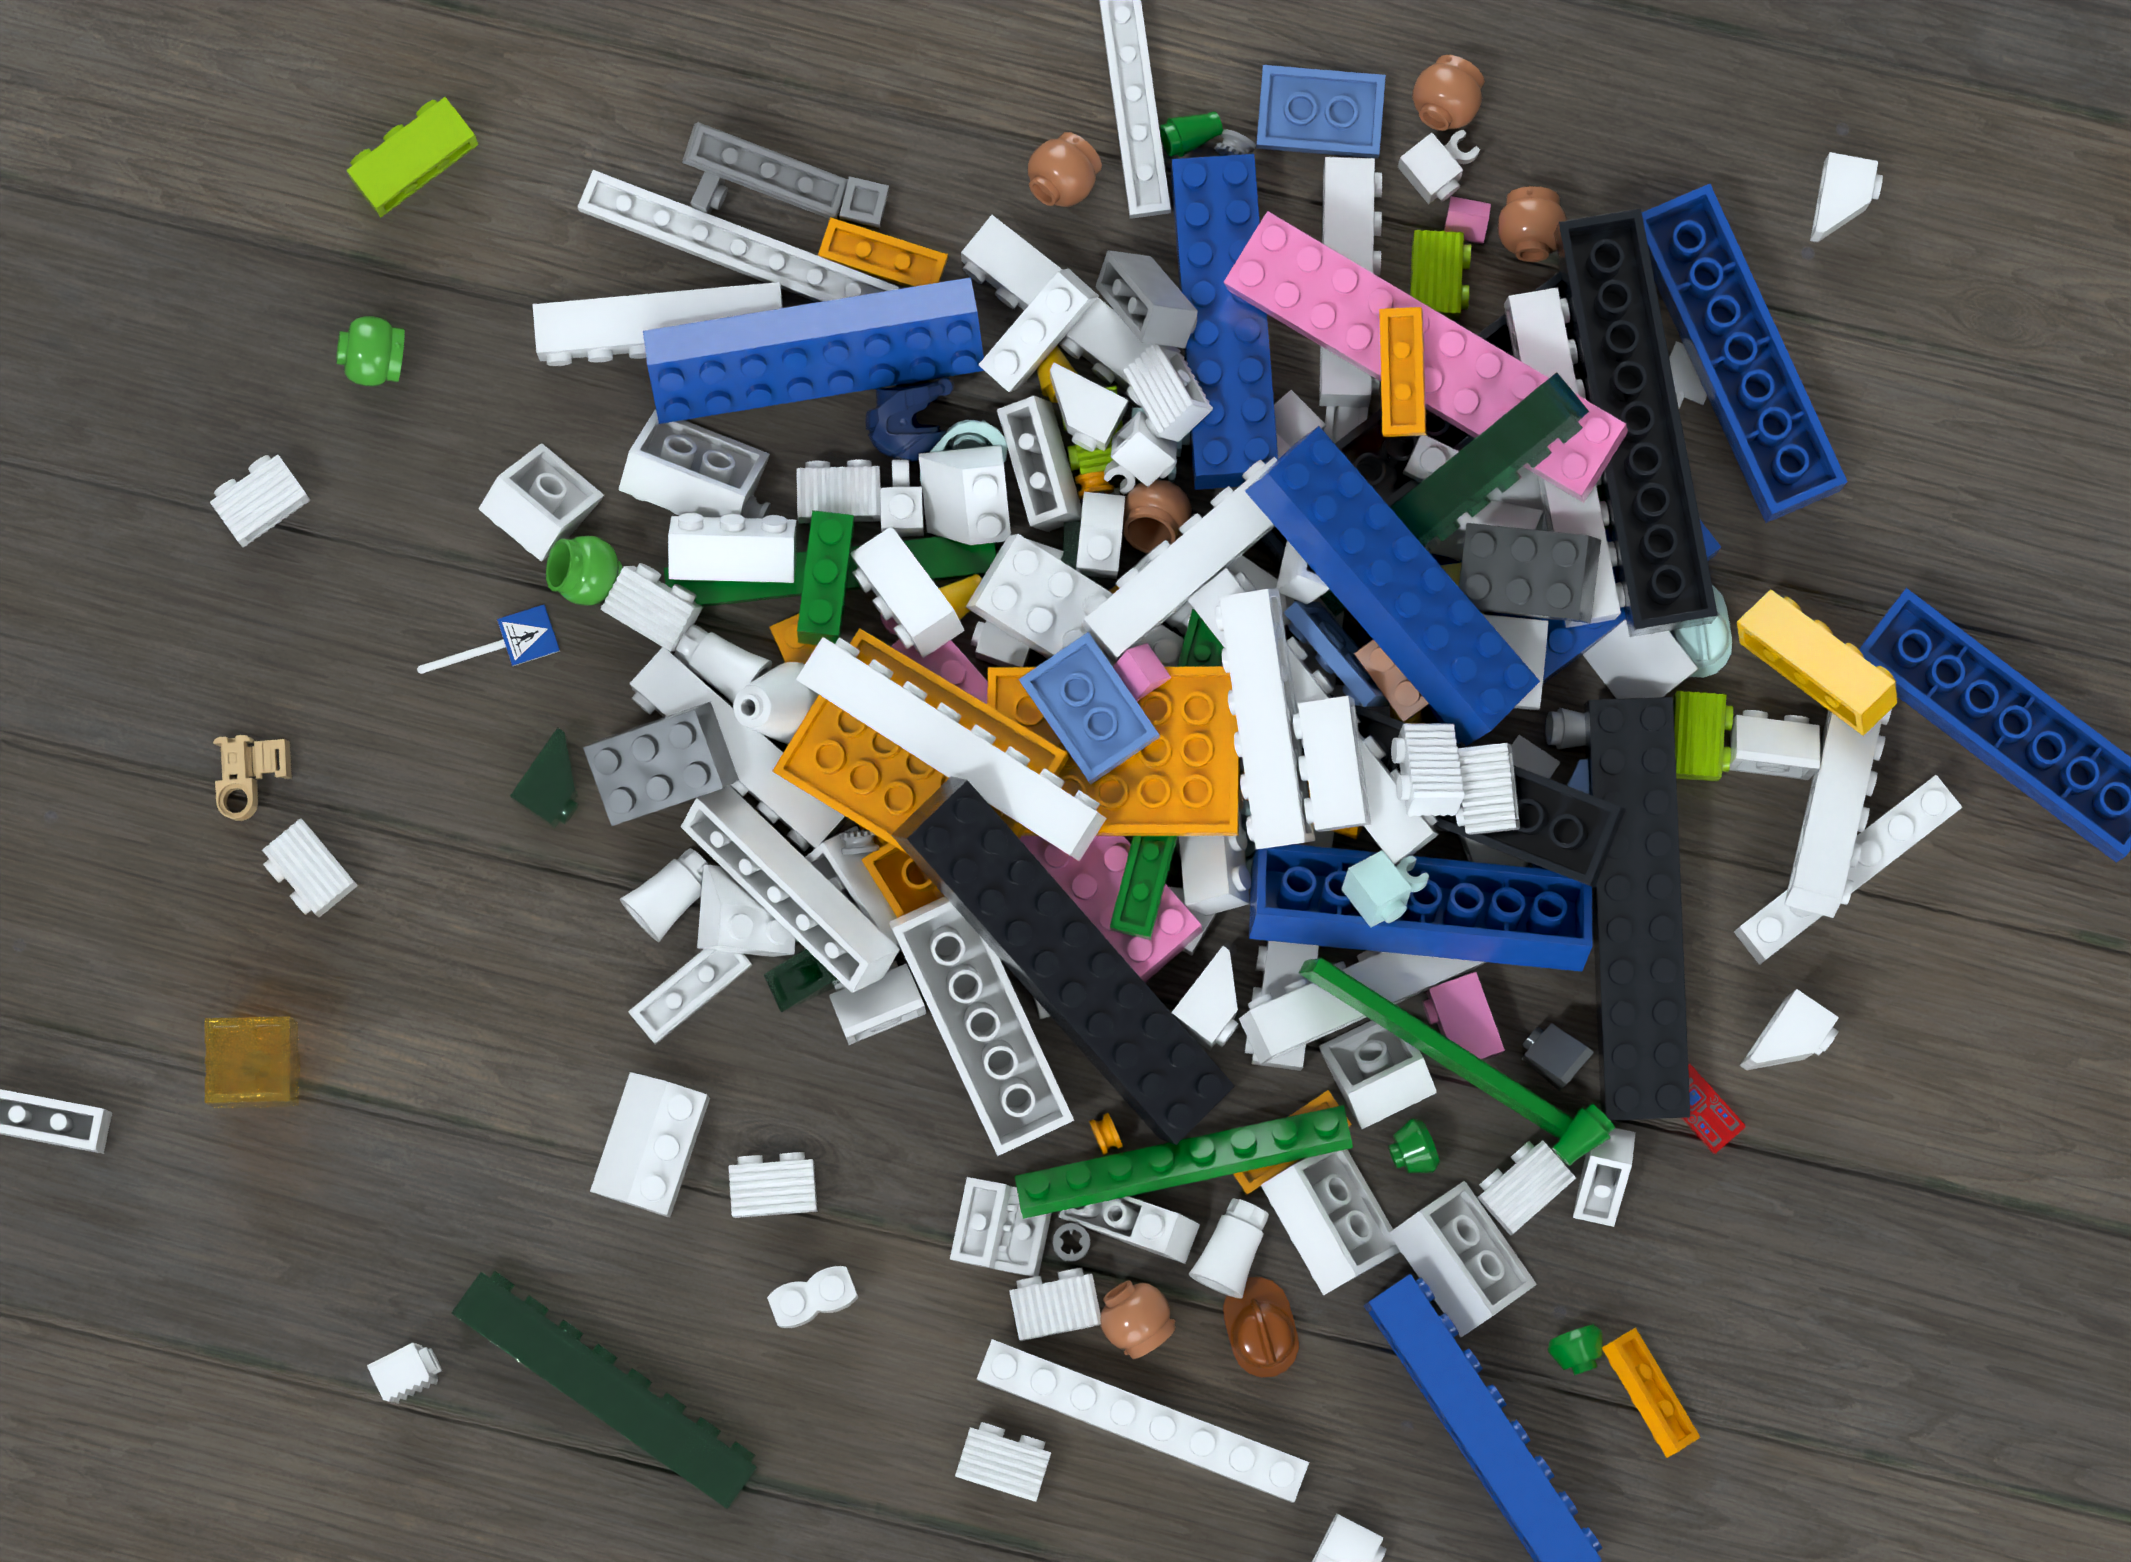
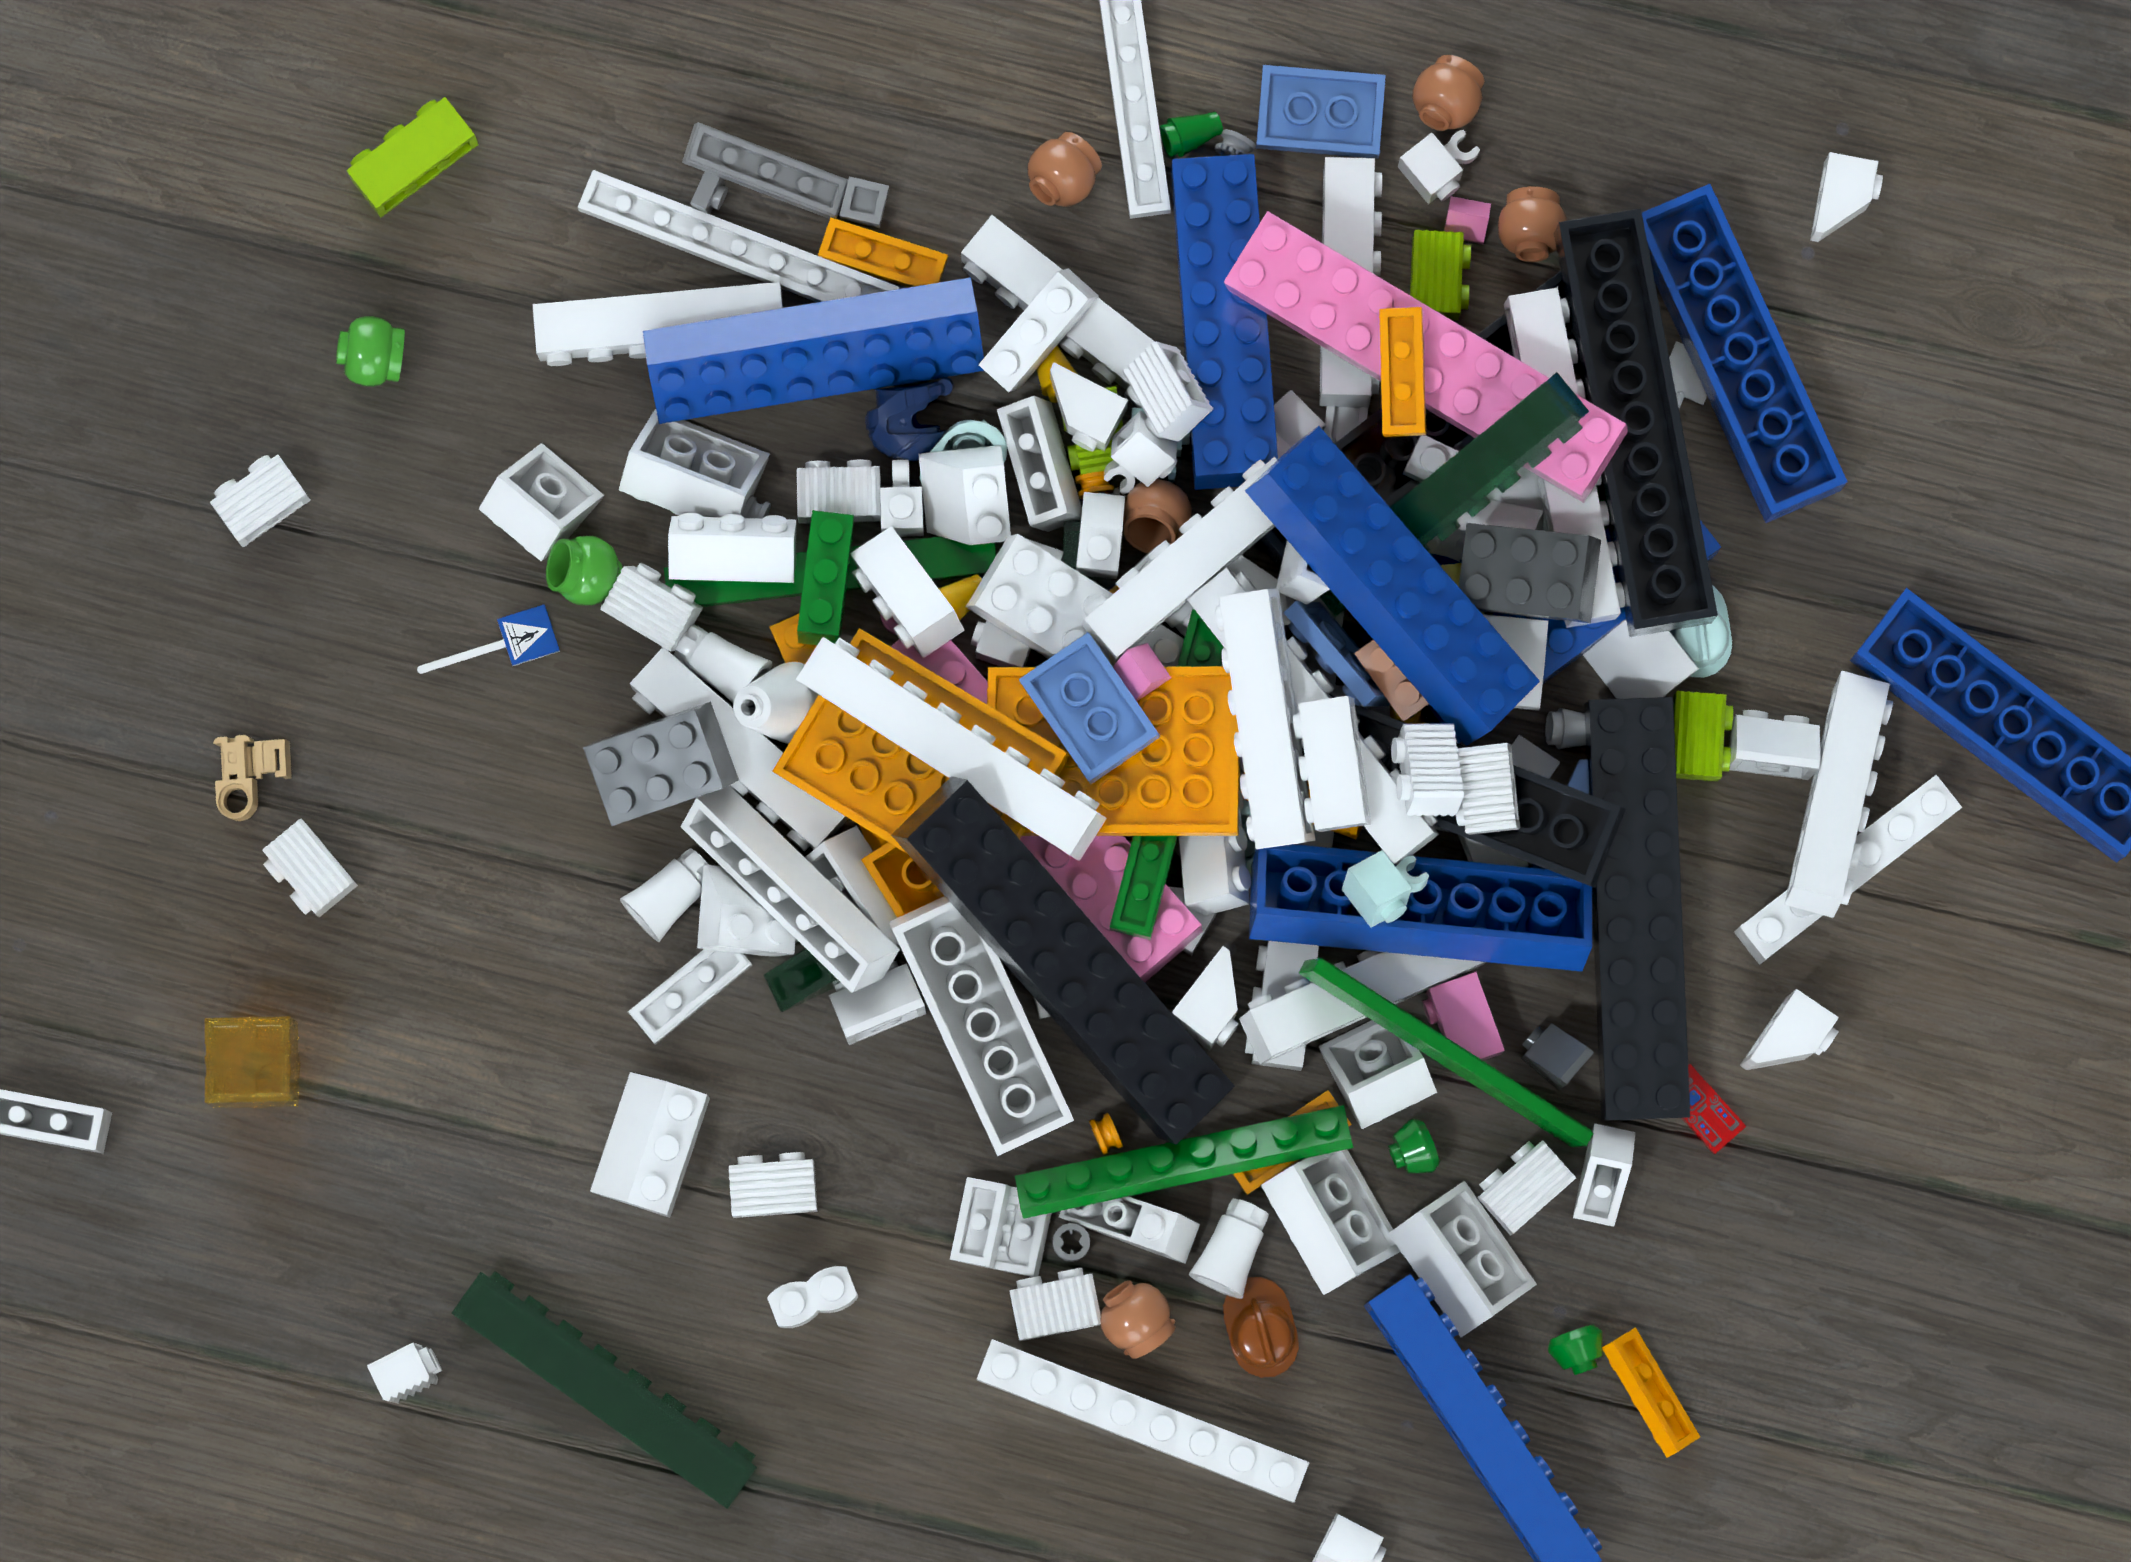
clear green slope [510,727,579,829] -> none
light grey bush [840,829,879,854] -> none
white brick [955,1422,1051,1502] -> none
light grey brick [1095,250,1198,348] -> none
green cone [1552,1104,1615,1166] -> none
yellow brick [1737,589,1897,736] -> none

